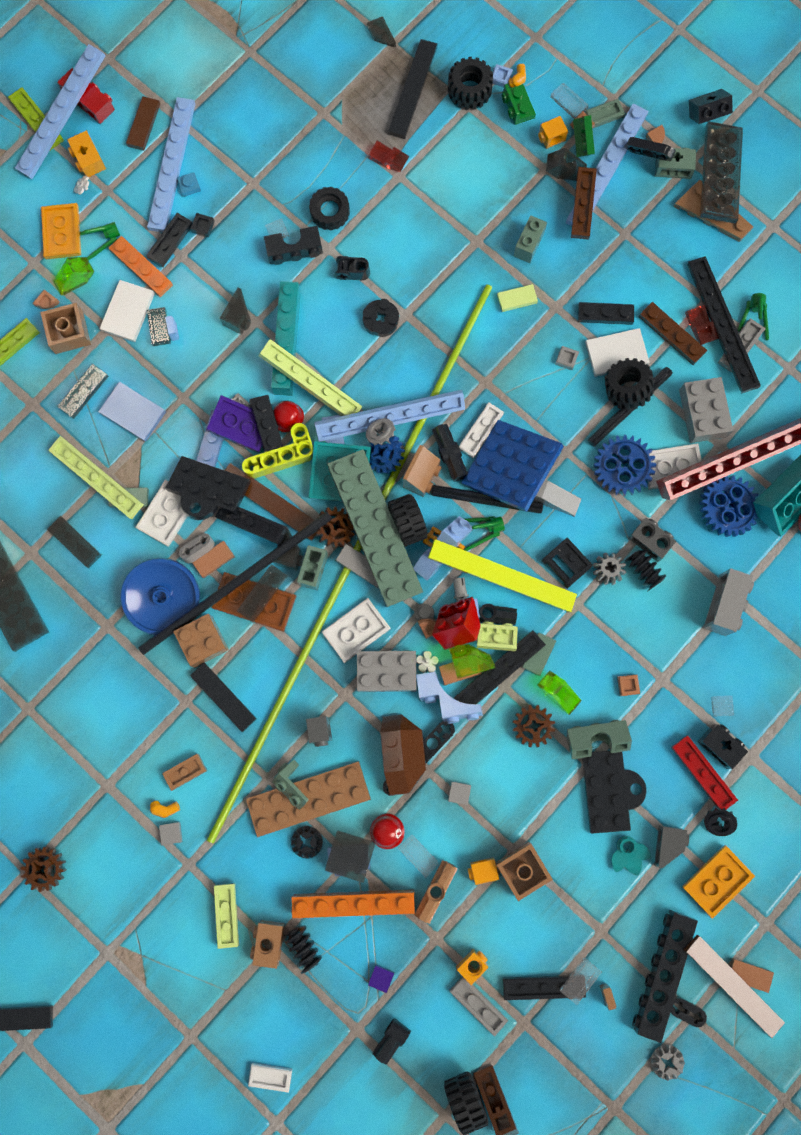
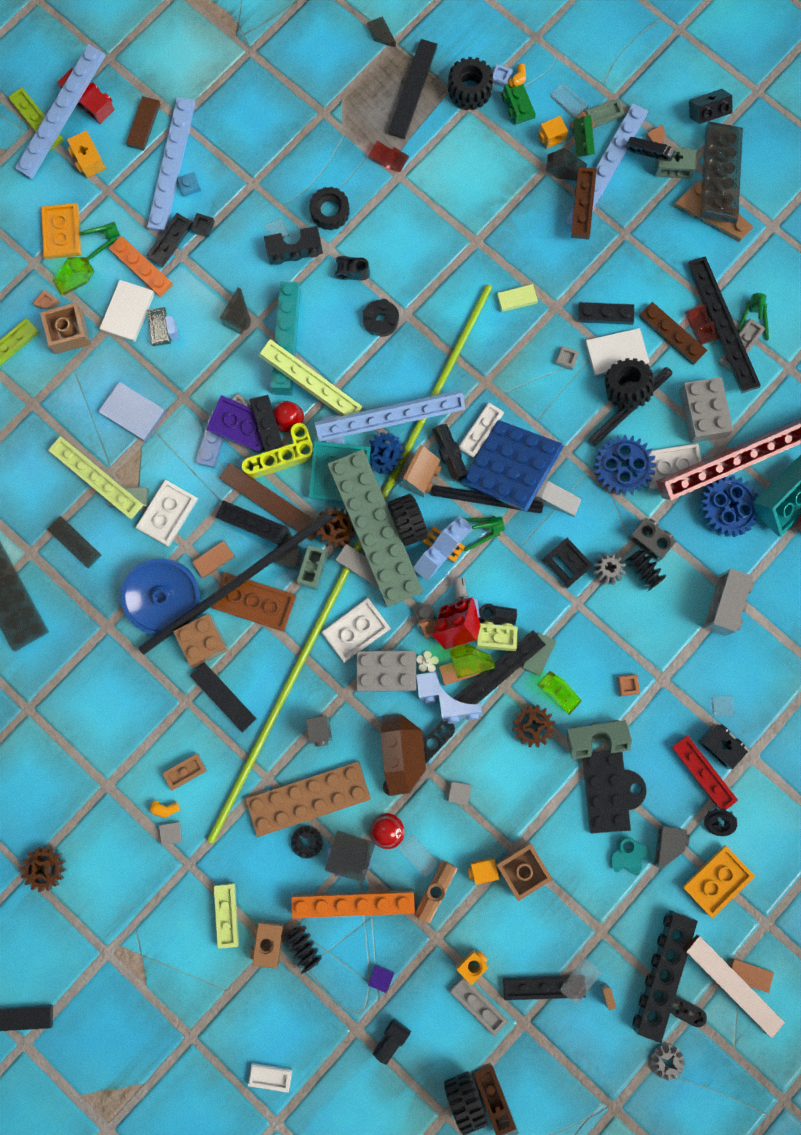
clear smoke plate [57,364,109,419] -> none
white plant [74,175,89,195] -> none
black plate [165,456,251,520] -> none
light grey beam [179,533,215,564] -> none
clear smoke plate [237,564,288,623] -> none
sand green bracket [272,760,309,810] -> none
light grey gear [366,418,396,445] -> none
neon yellow tile [428,539,577,612] -> none
sand green brick [514,215,547,263] -> none

